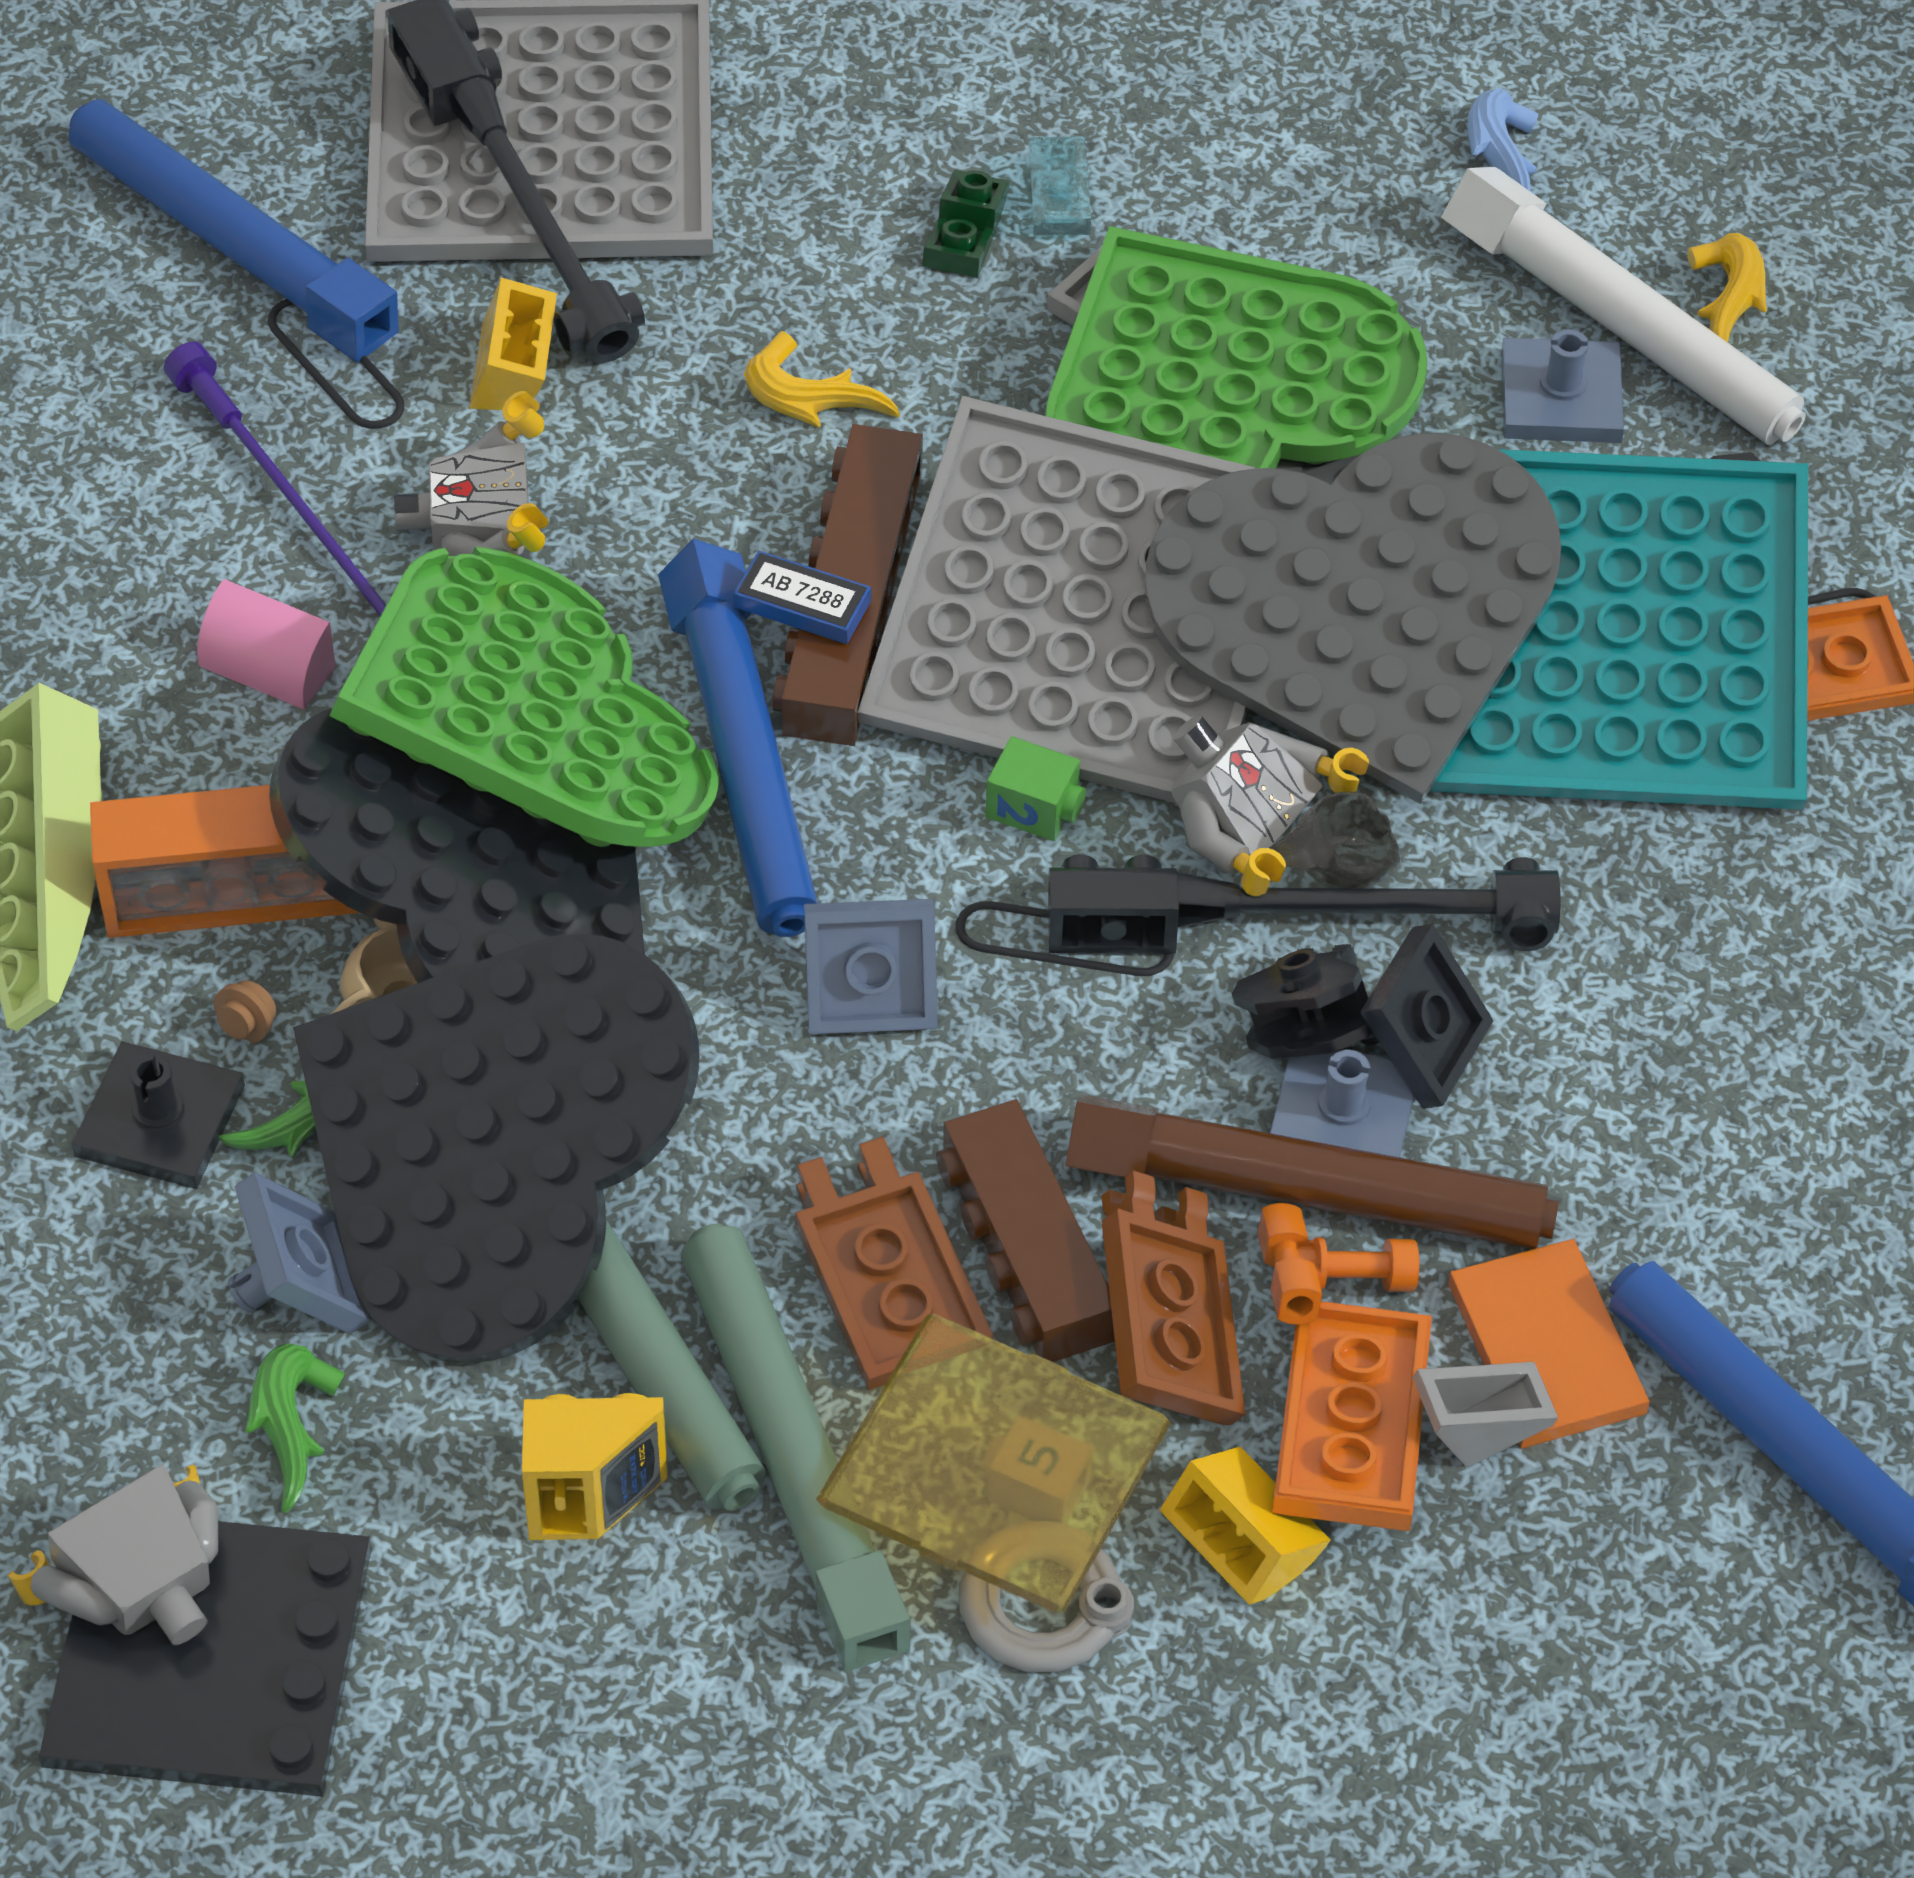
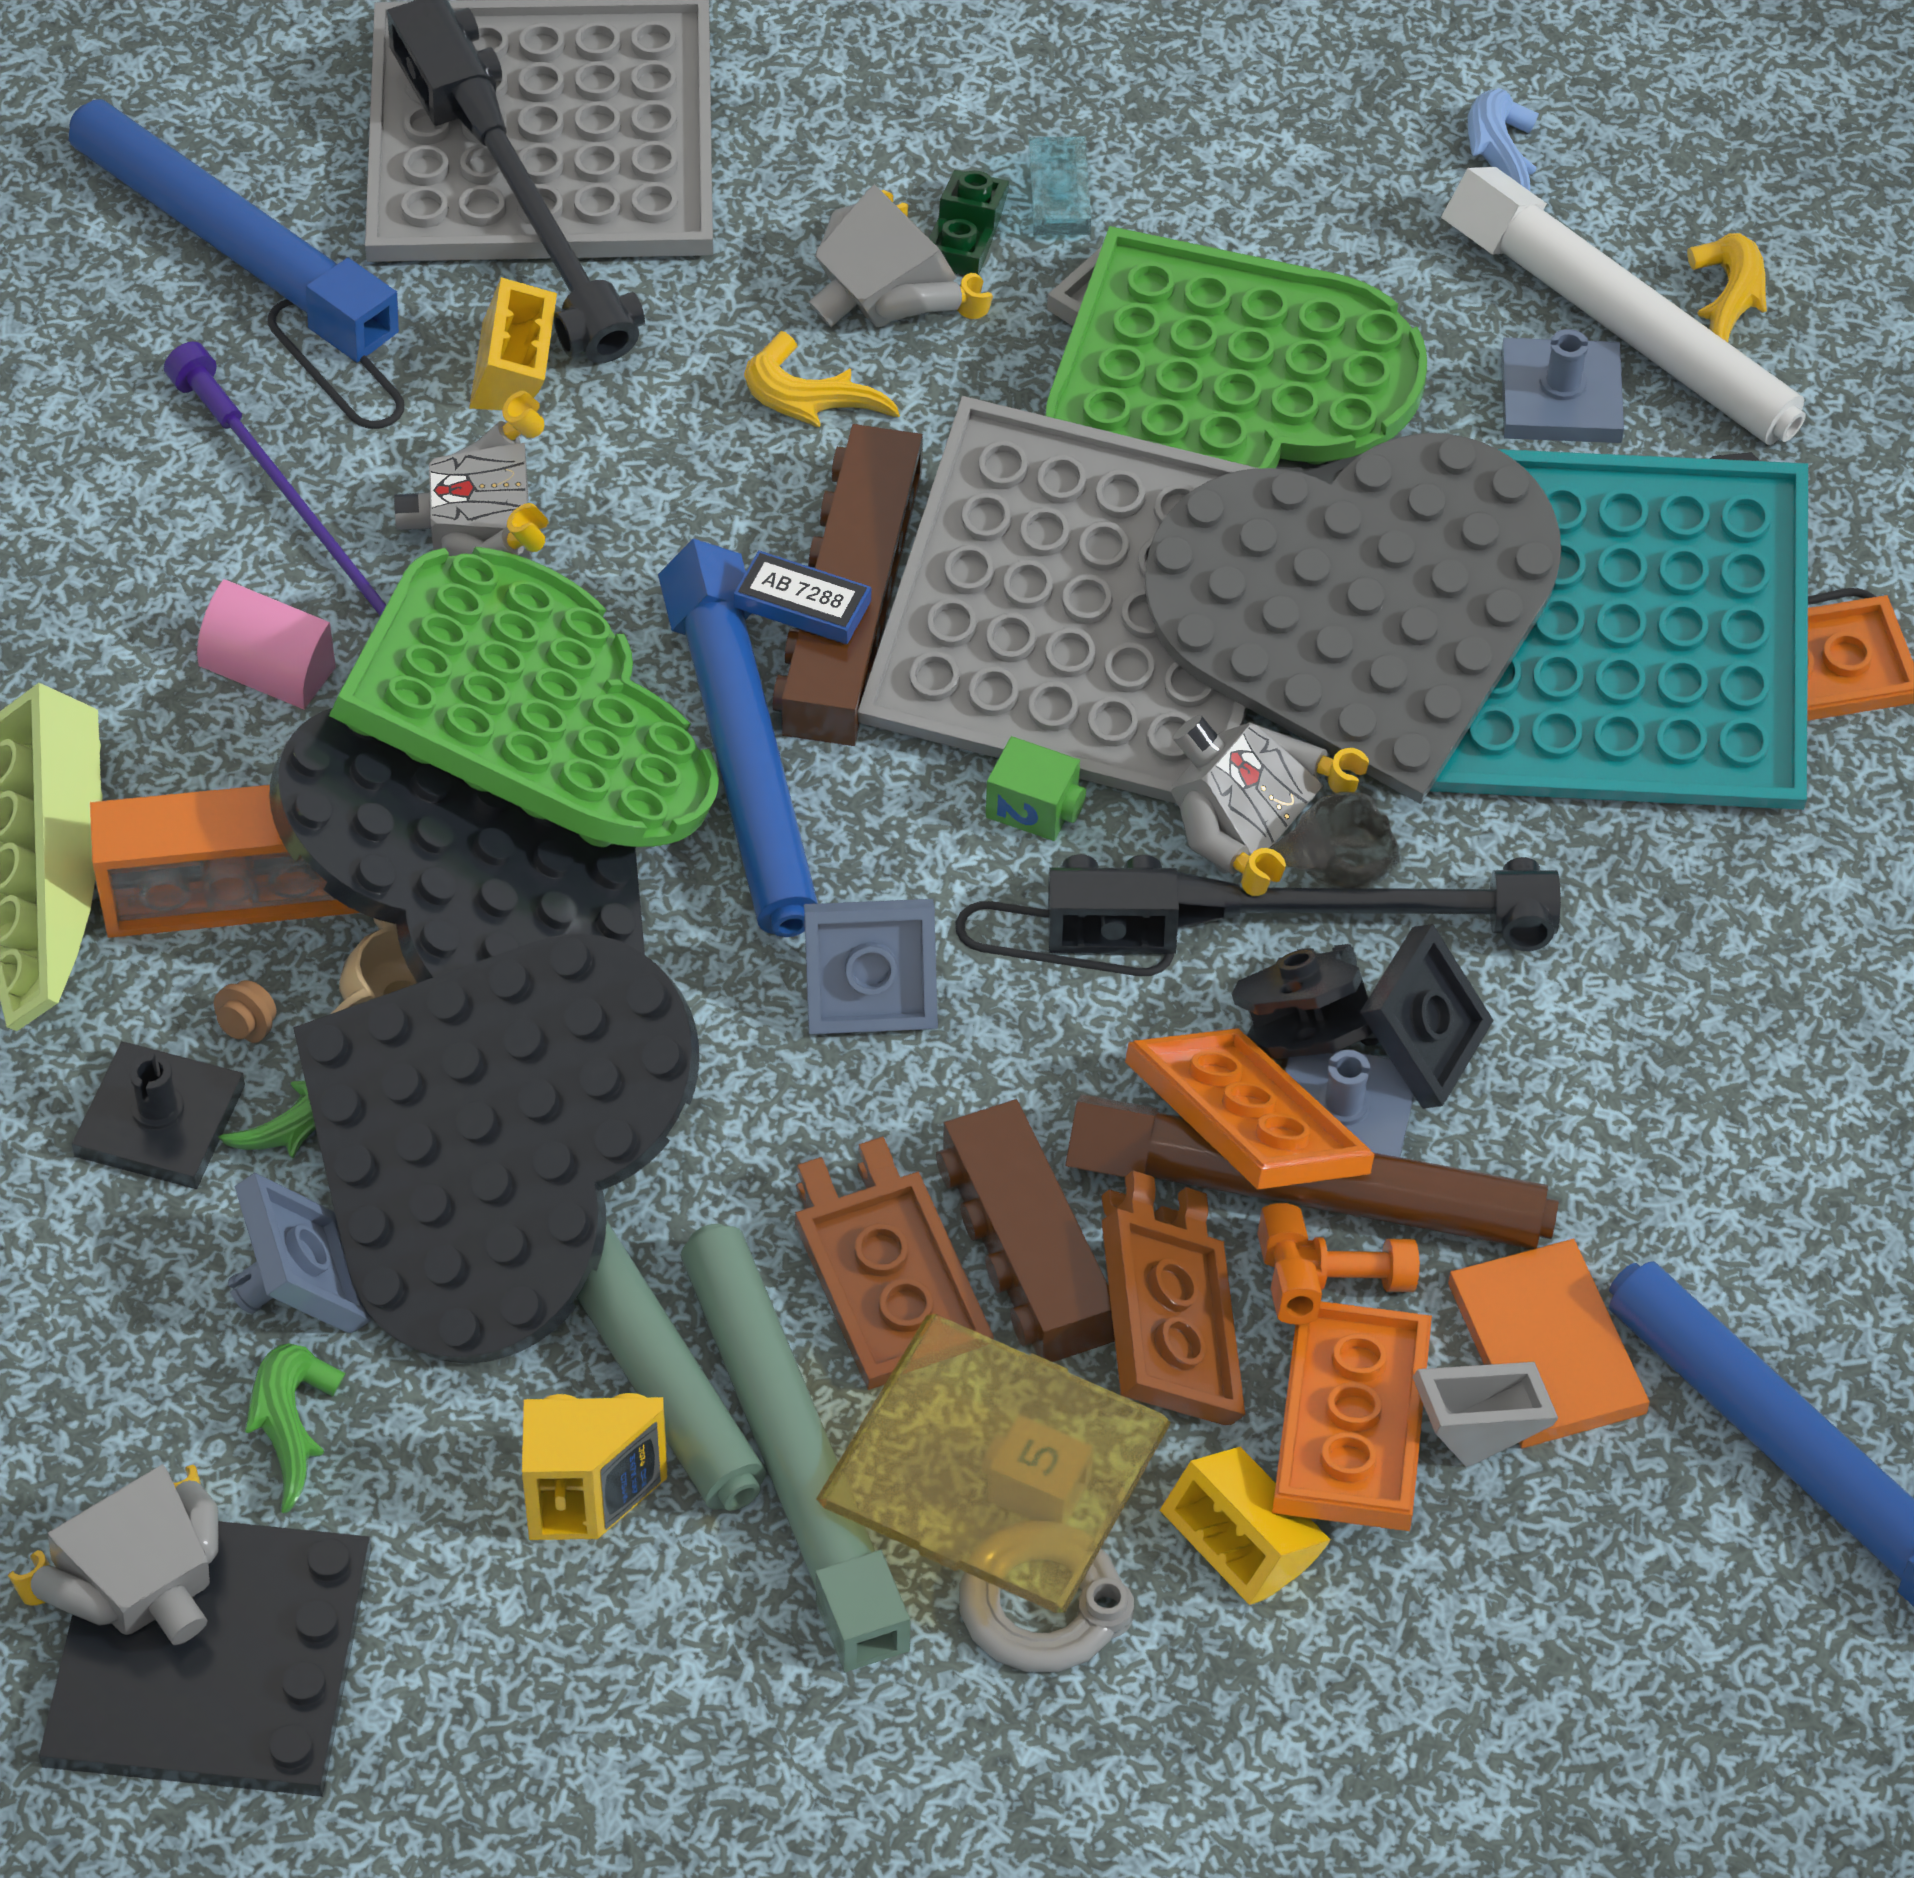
none -> light grey torso [808,184,993,328]
none -> orange tile [1125,1028,1374,1190]

